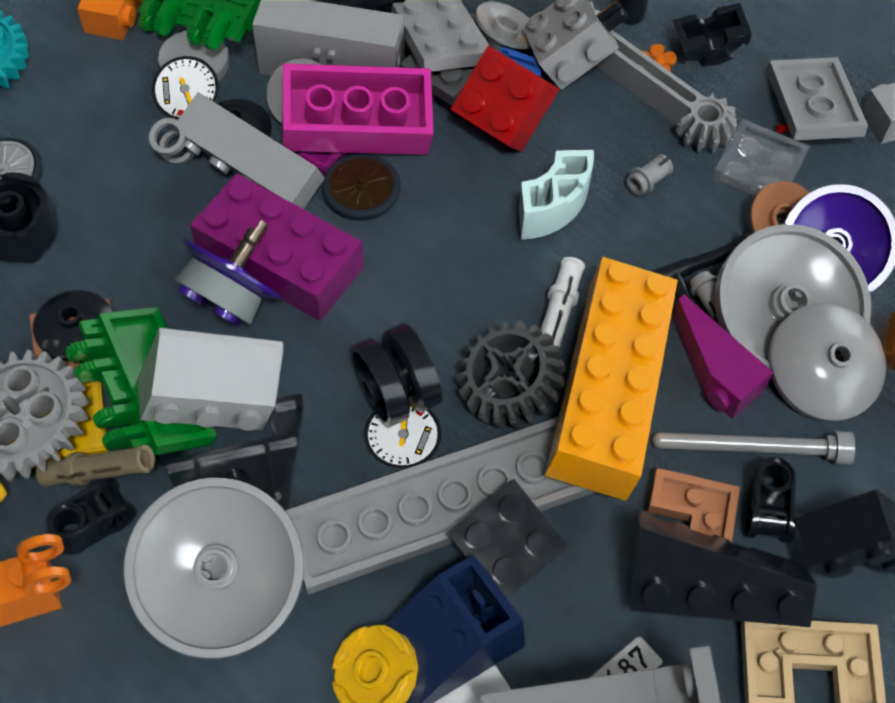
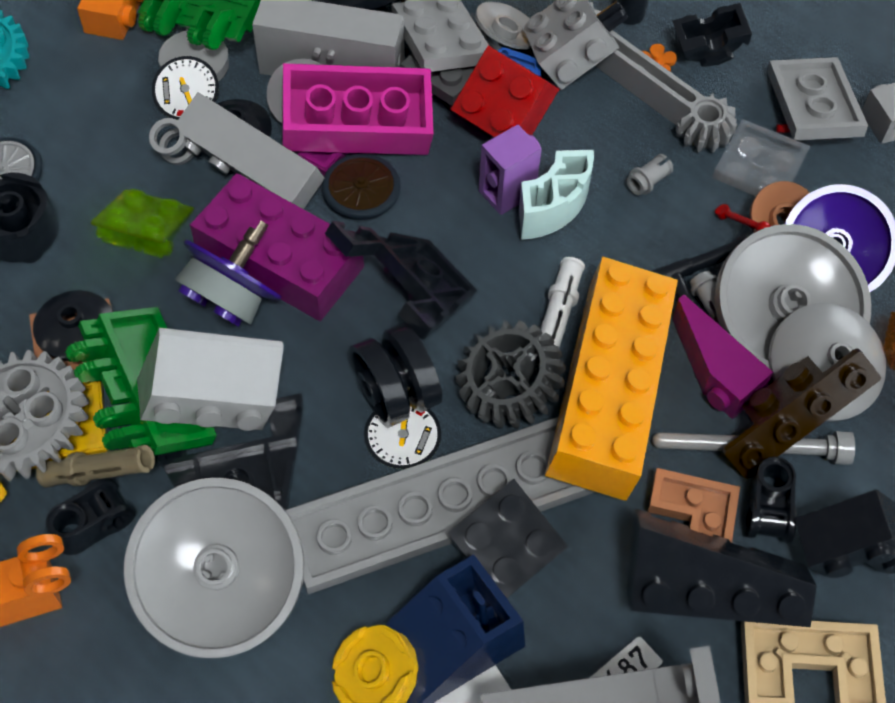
none -> clear neon green hinge [91,189,194,258]
none -> black wing [325,221,477,339]
none -> medium lavender brick [479,124,541,215]
none -> red hinge [715,204,771,232]
none -> dark brown bracket [722,348,881,479]

